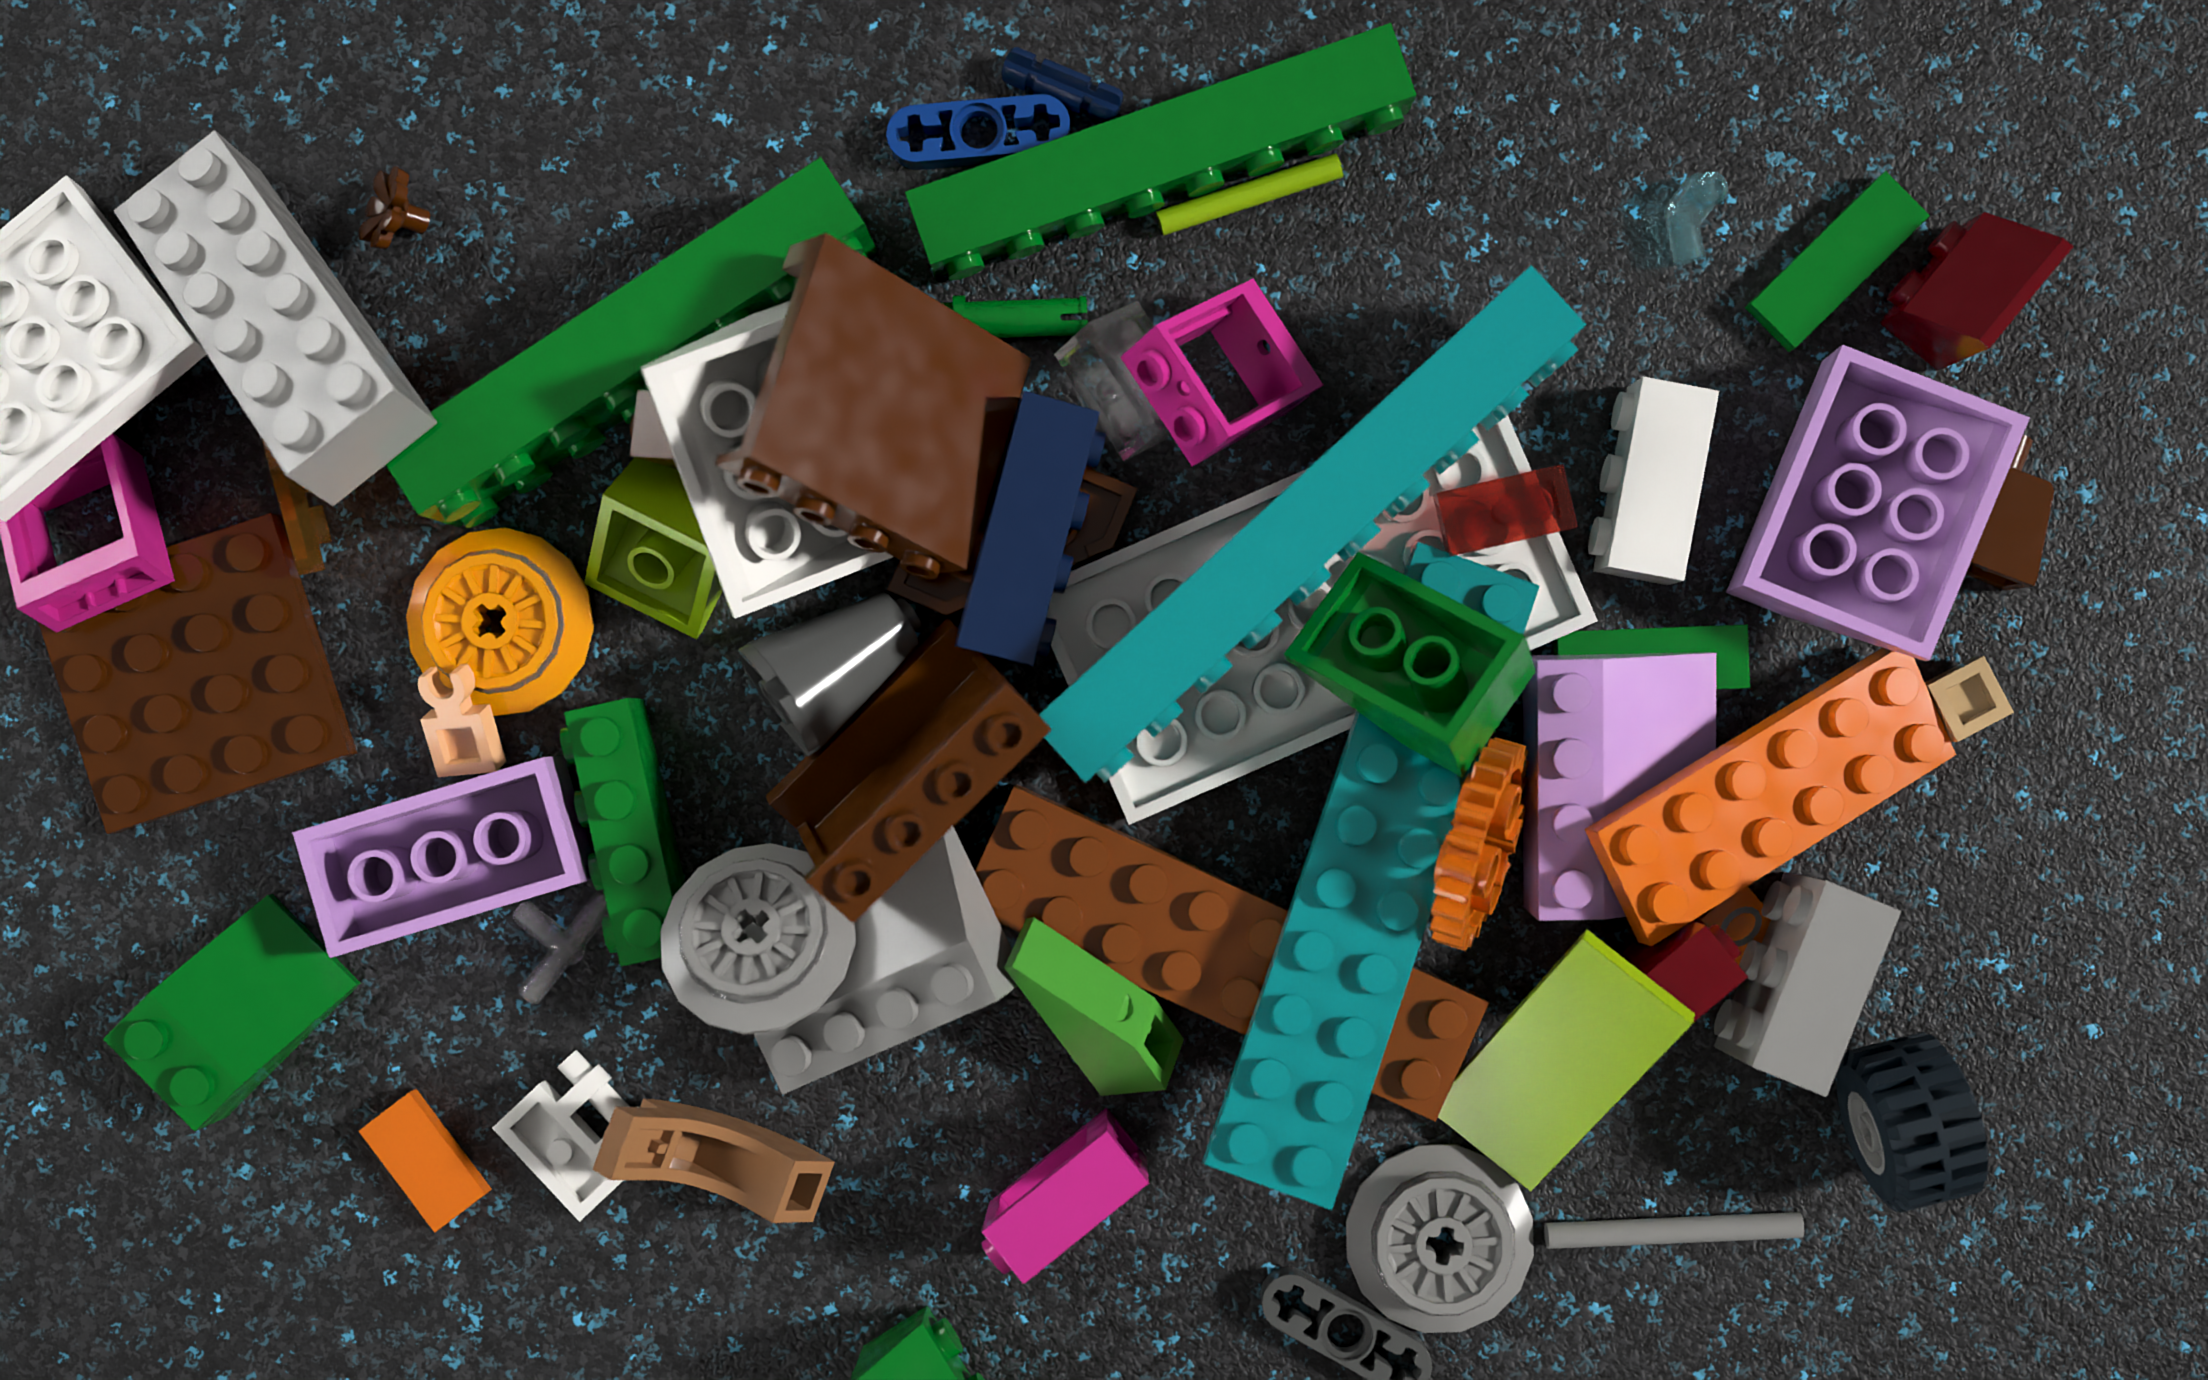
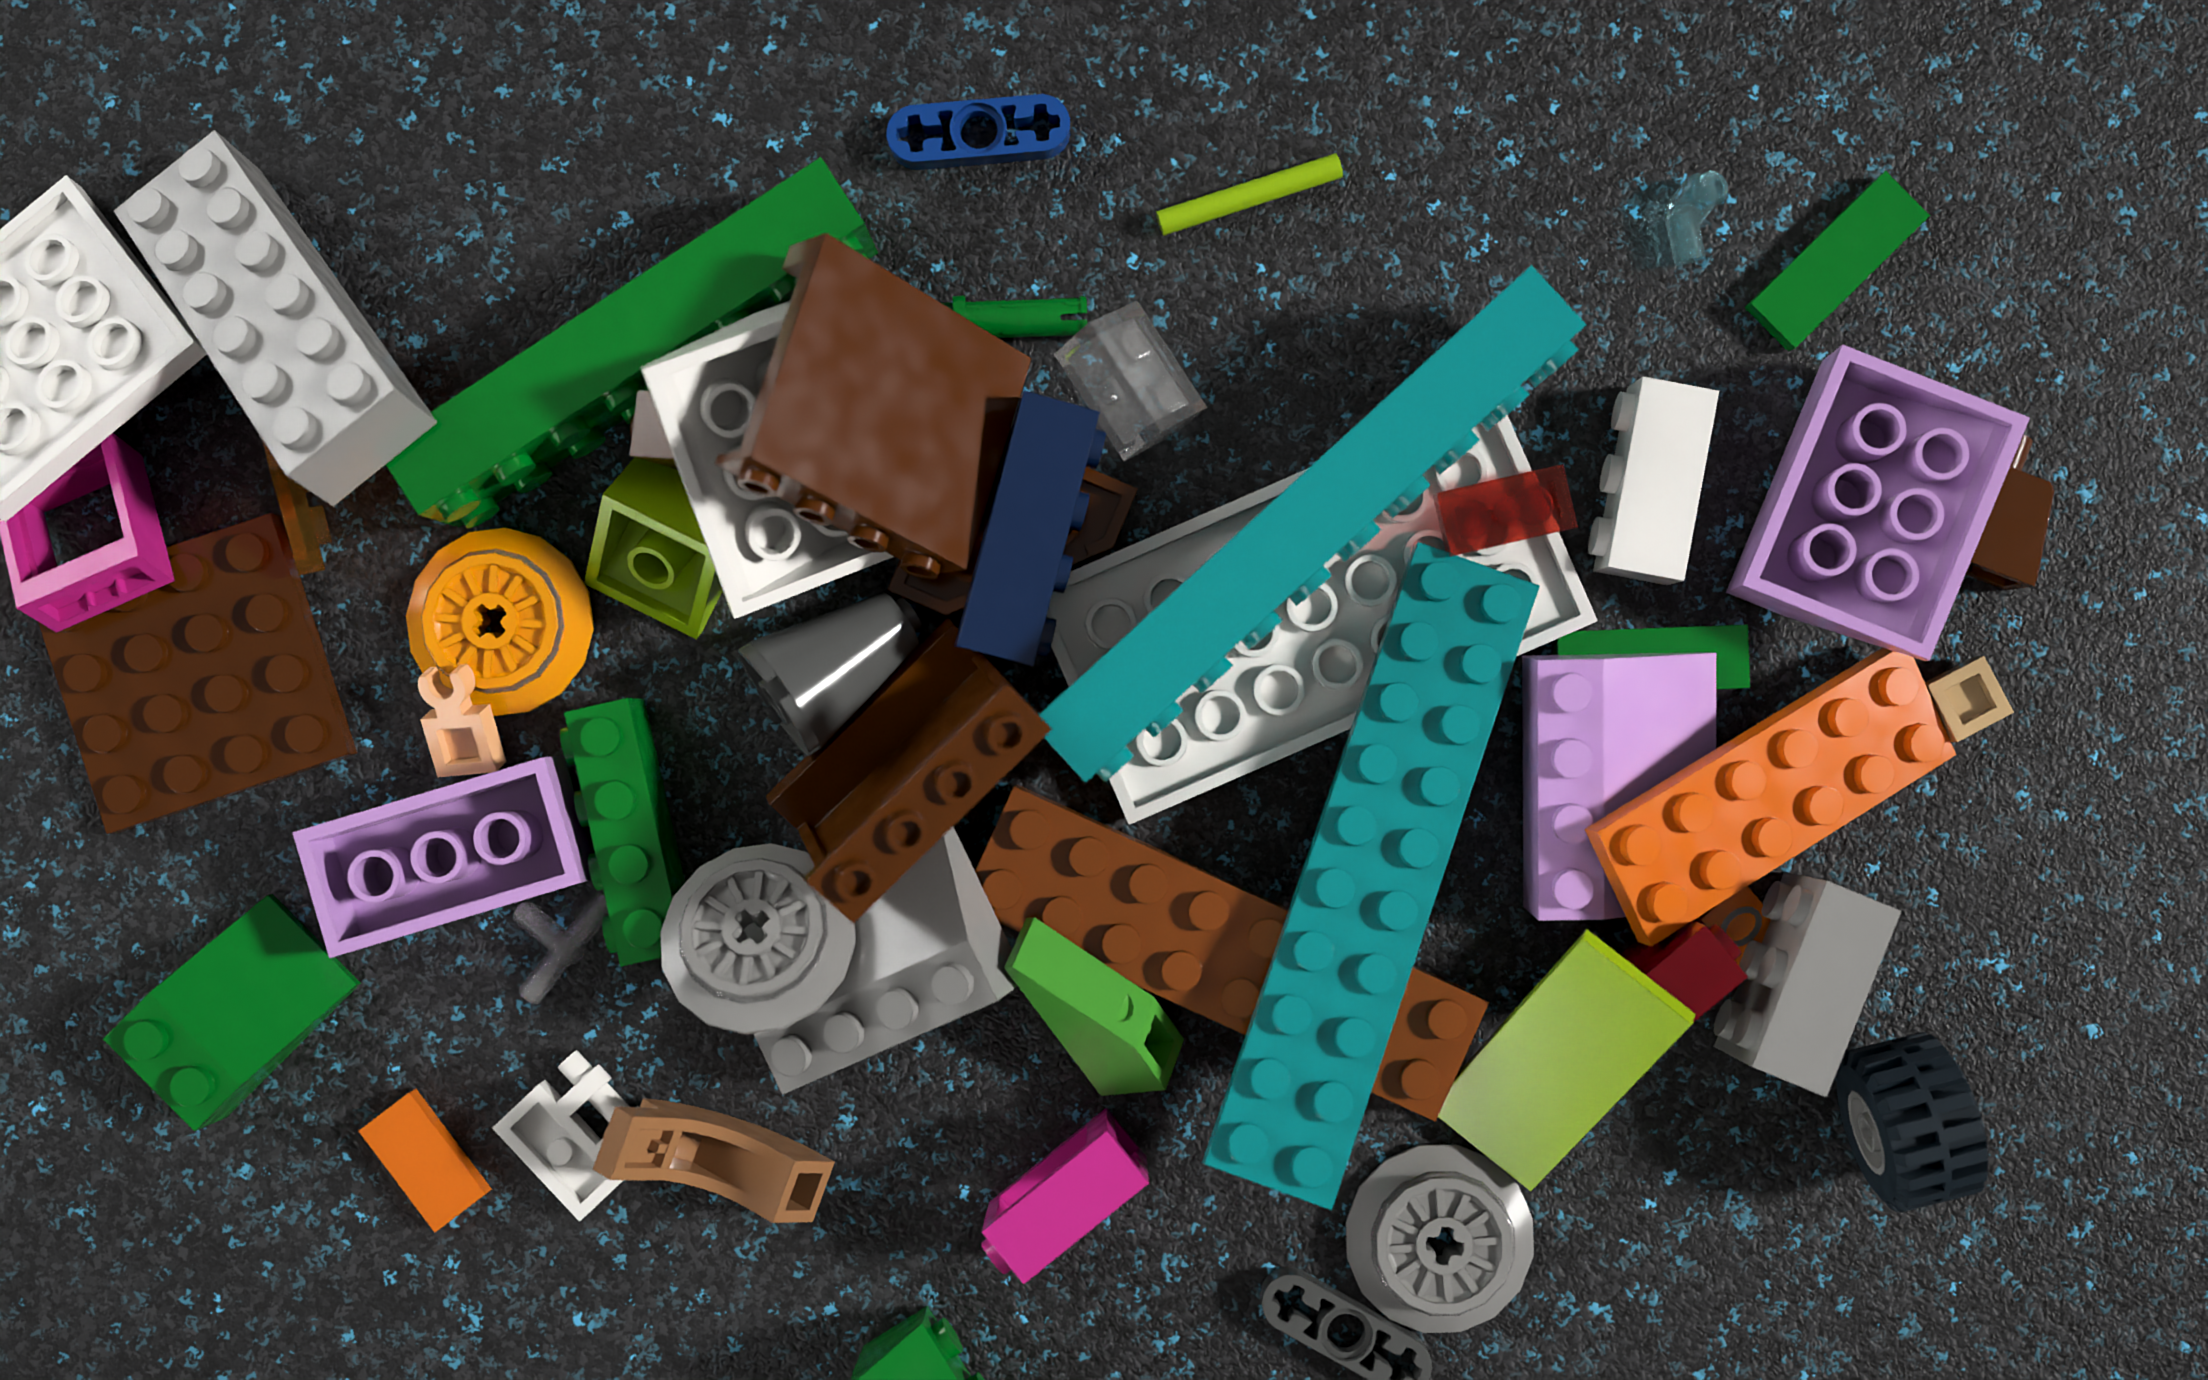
reddish brown plant [359,166,430,250] -> none
green brick [905,23,1417,280] -> none
dark blue axle [1001,47,1123,123] -> none
dark pink window [1120,279,1323,466] -> none
green slope [1284,551,1536,777] -> none
orange gear [1430,737,1529,951] -> none
light grey bar [1544,1212,1804,1249] -> none
dark red slope [1880,212,2074,371] -> none

